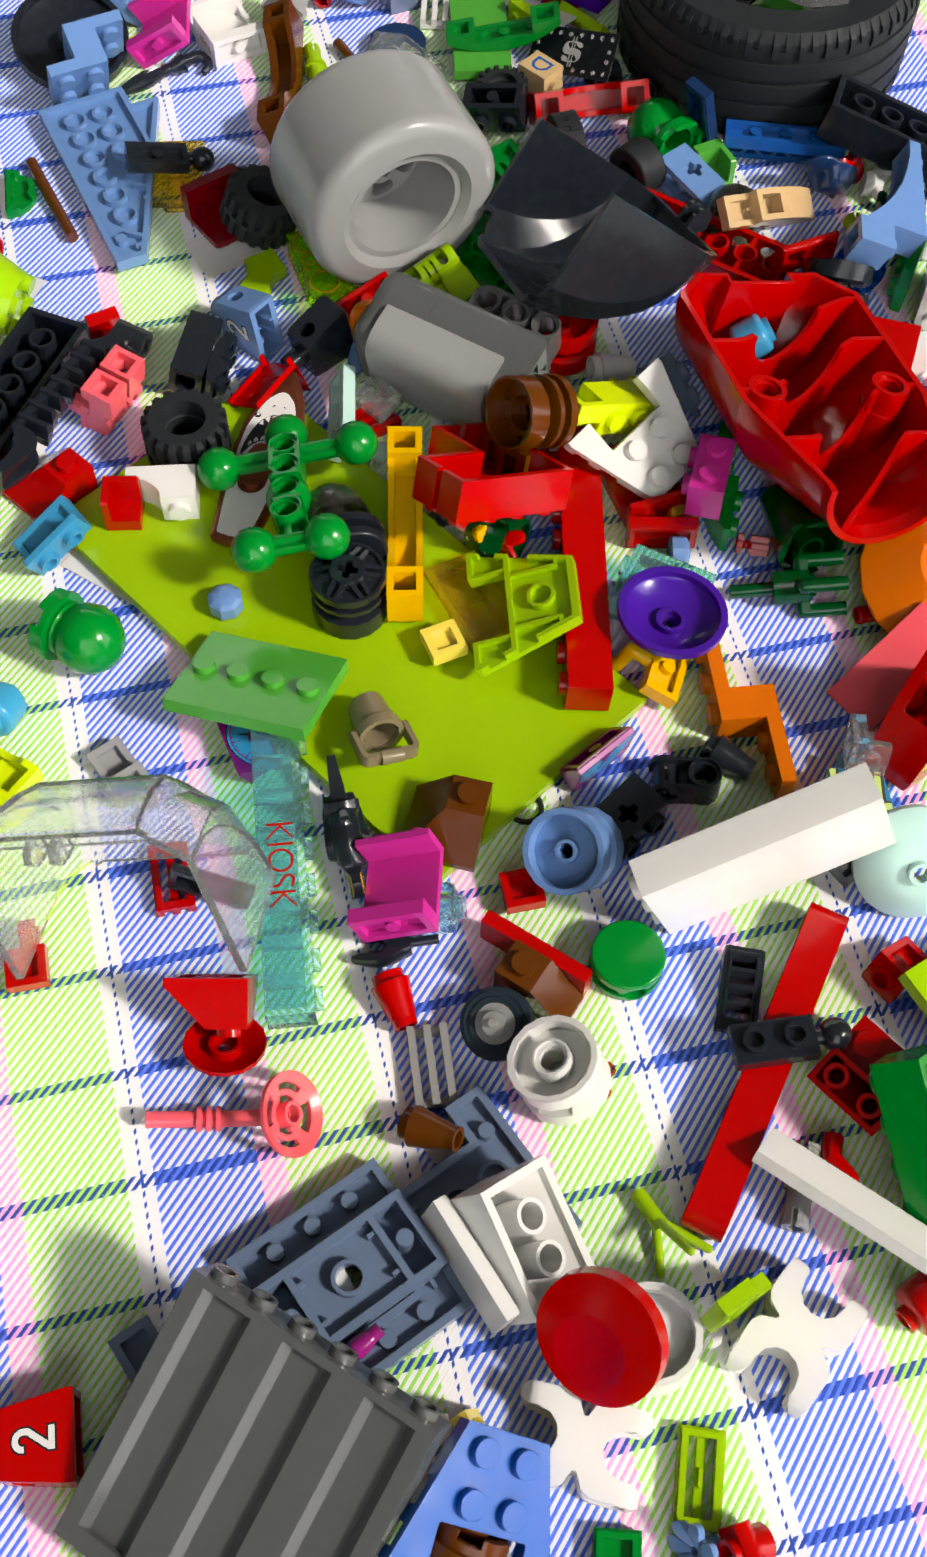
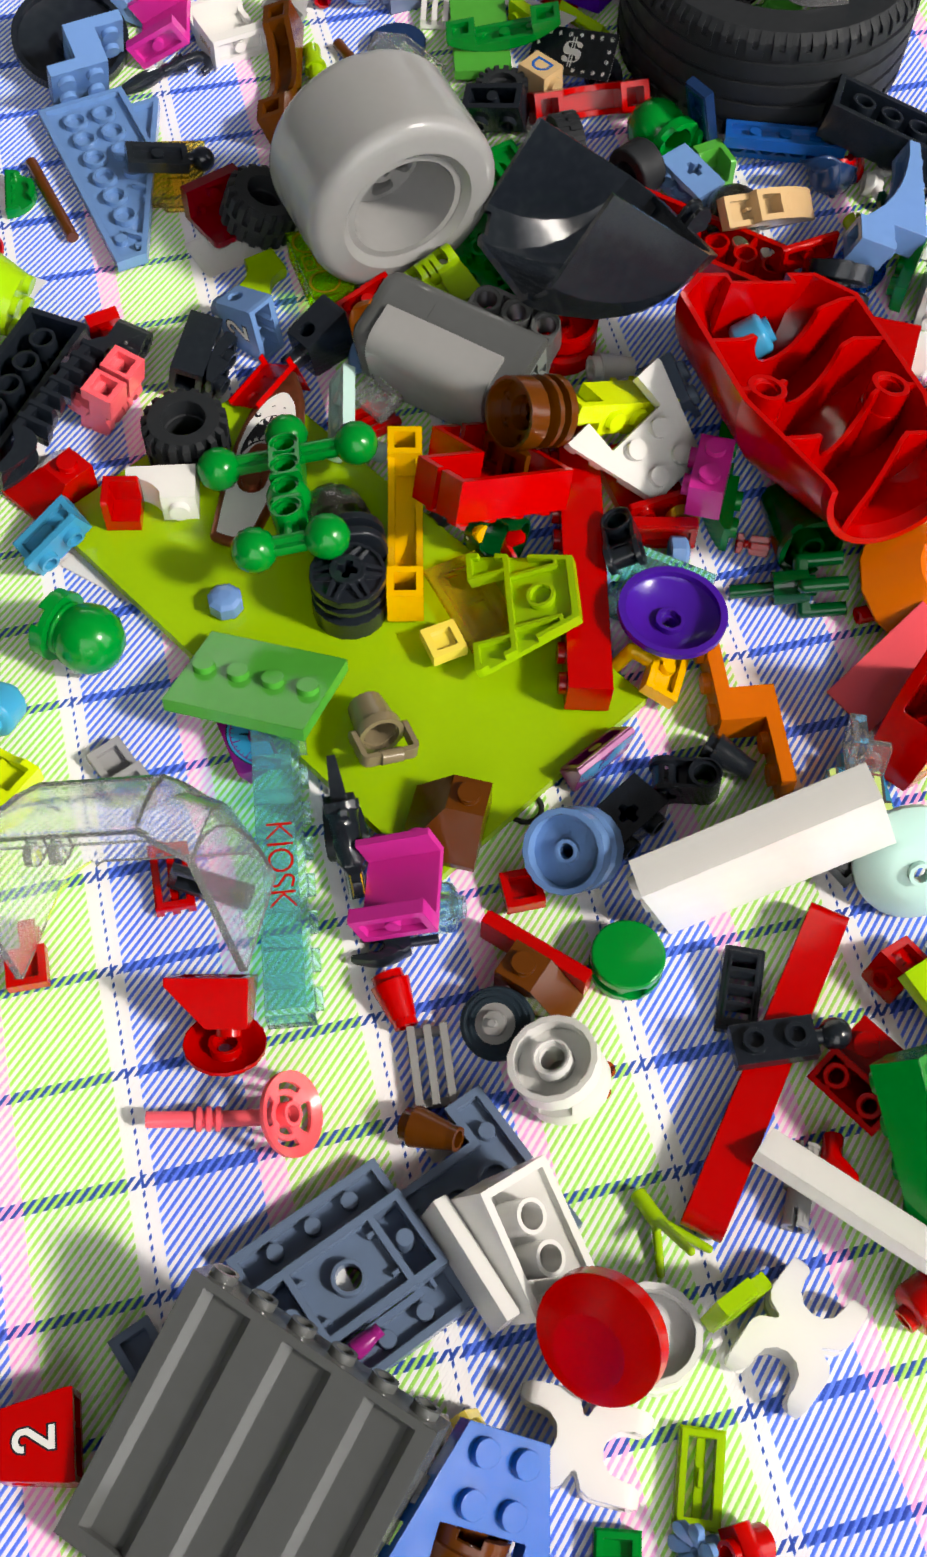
none -> black piece [600,506,647,576]

